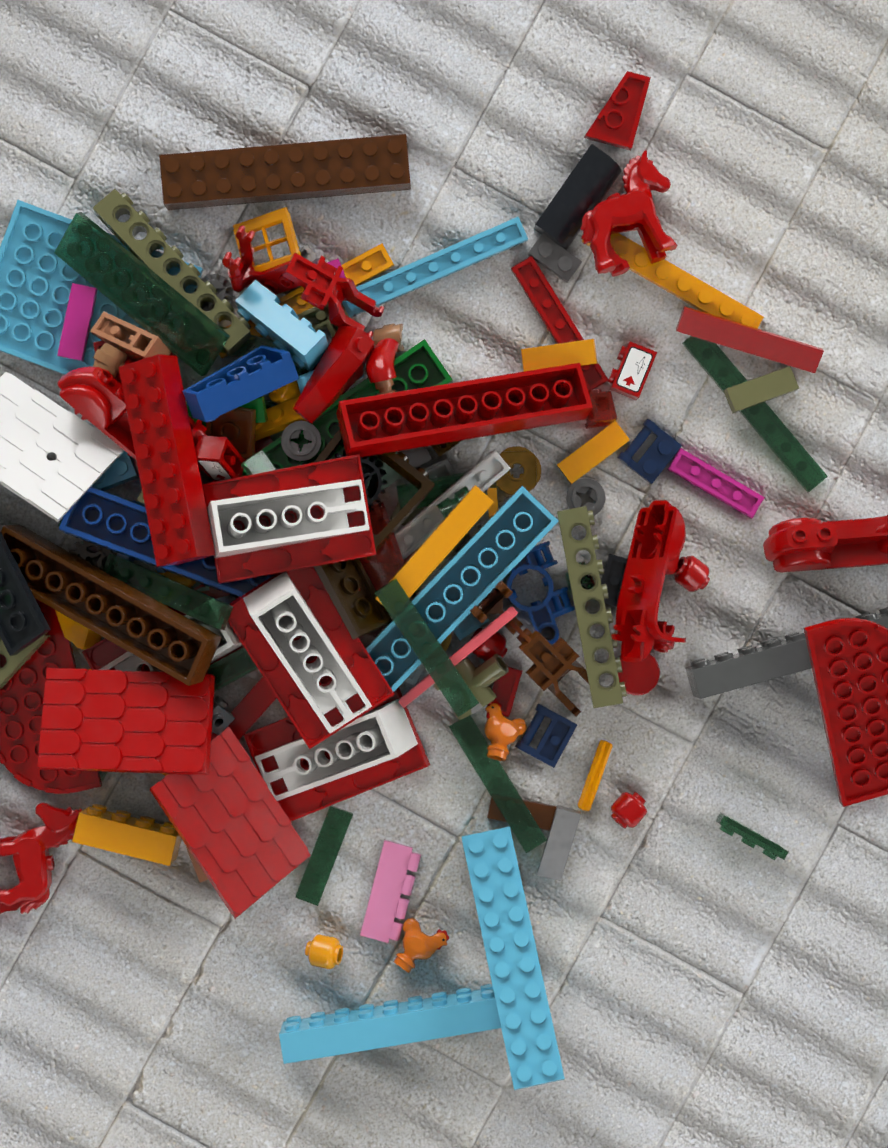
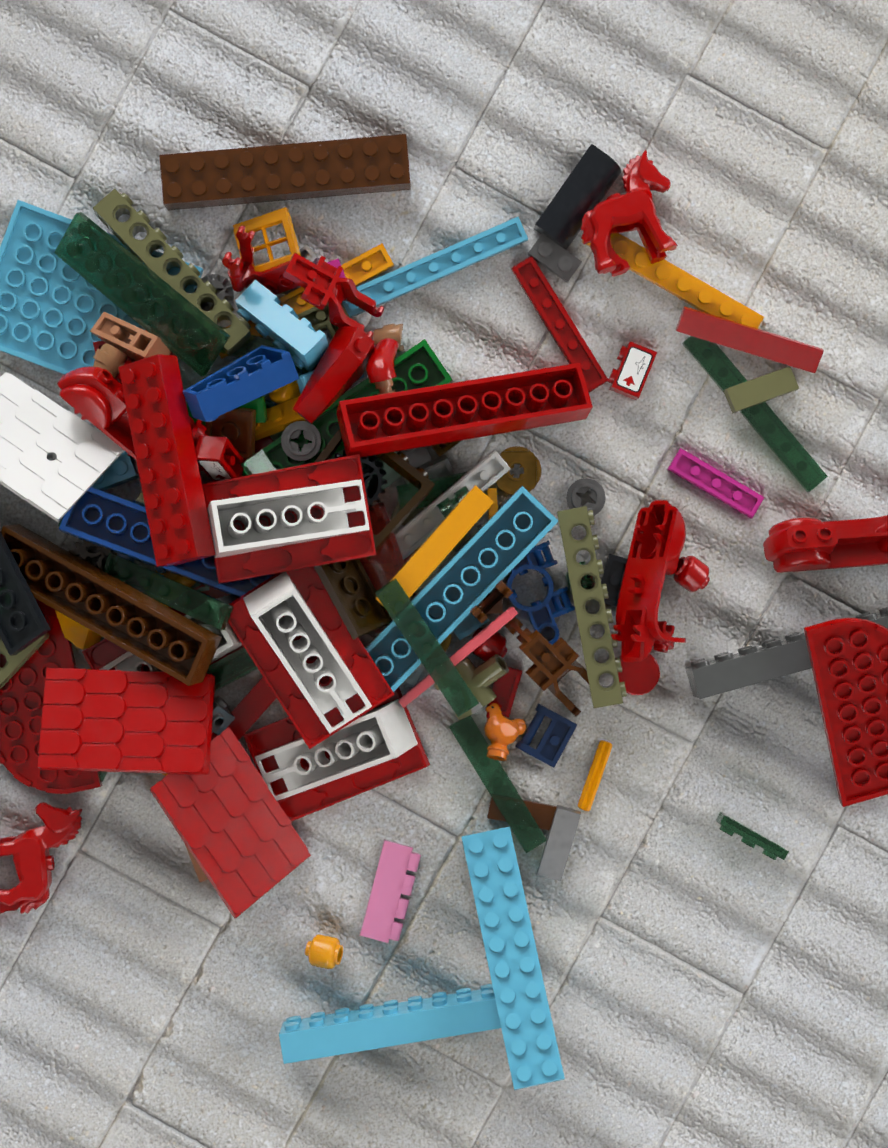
dark pink tile [57,283,98,361] -> none
light orange brick [72,804,182,866] -> none
clear green tile [295,805,353,906] -> none
orange animal [393,918,450,973] -> none
light orange tile [521,339,598,371] -> none
light orange tile [557,420,630,484] -> none
red wing [584,71,651,151] -> none
clear red brick [585,389,617,429] -> none
red head [611,792,647,829] -> none
dark blue plate [617,419,682,484] -> none

